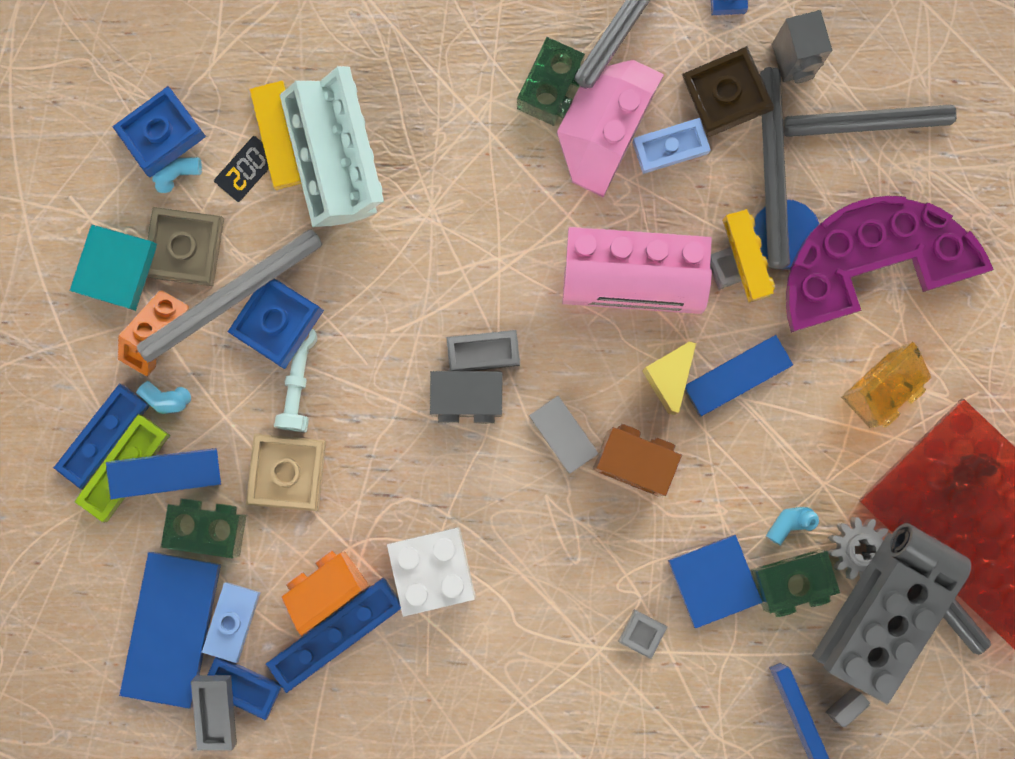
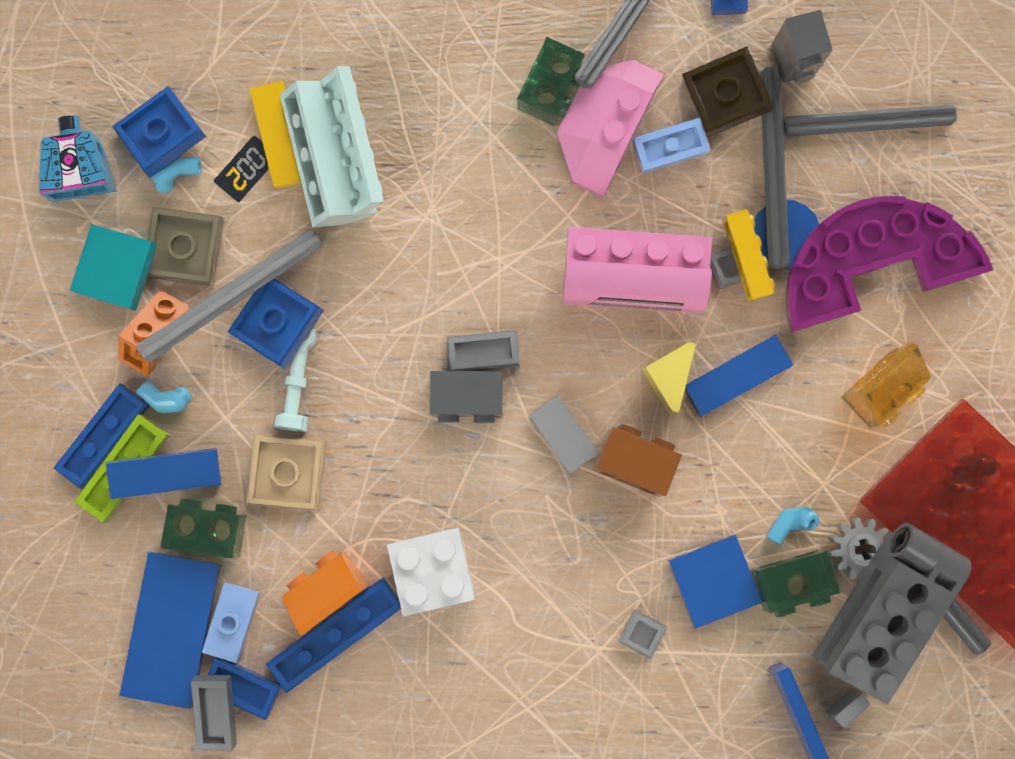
none -> dark azure torso [39,115,117,202]

